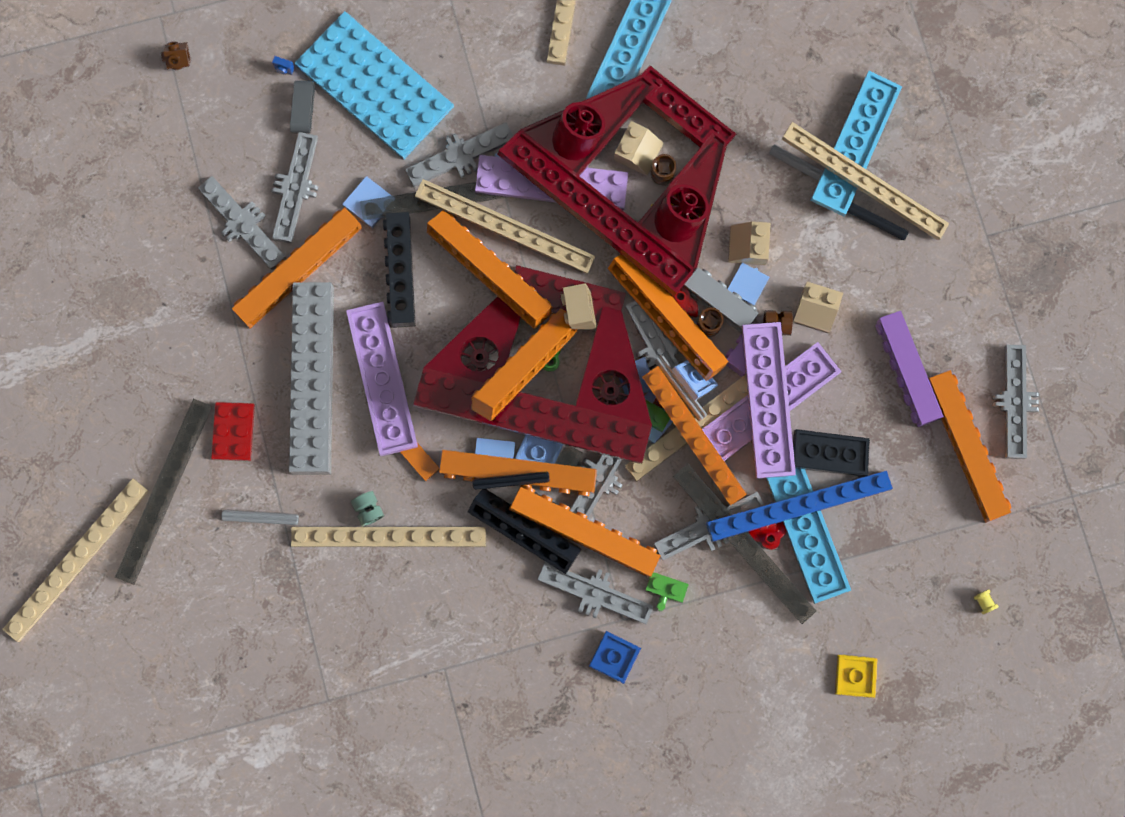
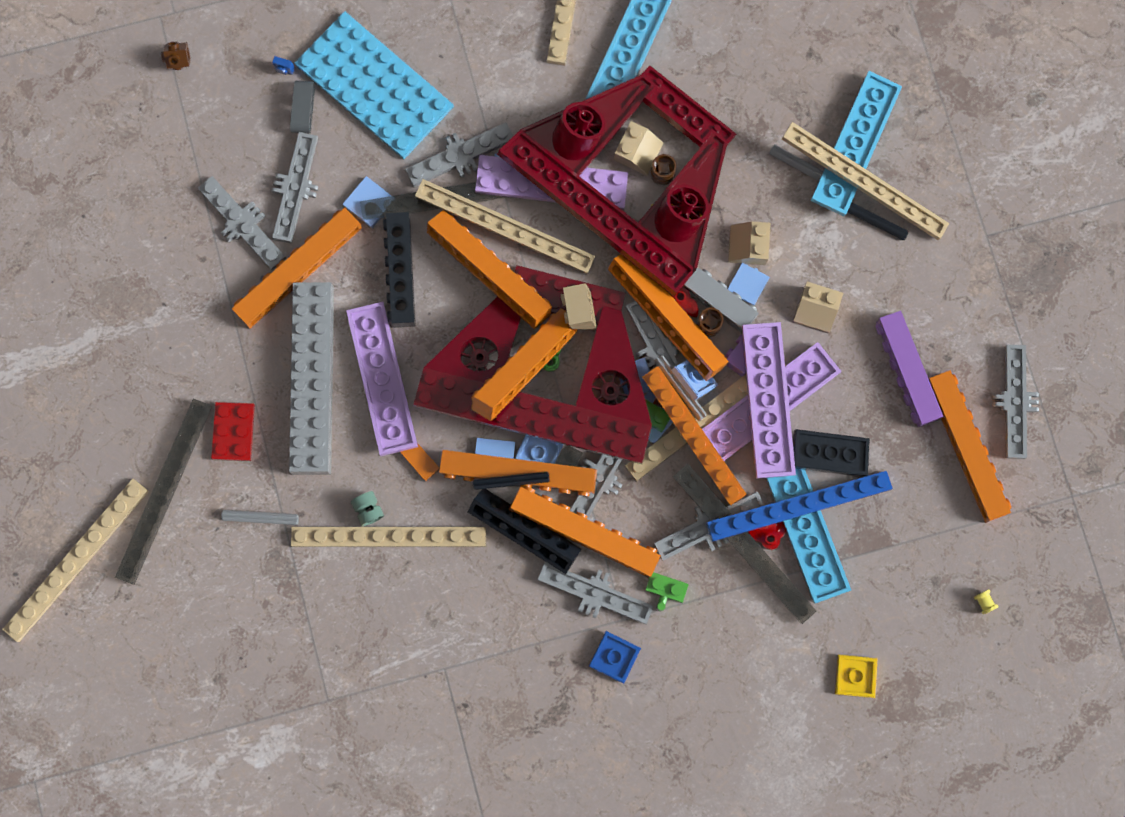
reddish brown wheel [763,310,793,336] -> none

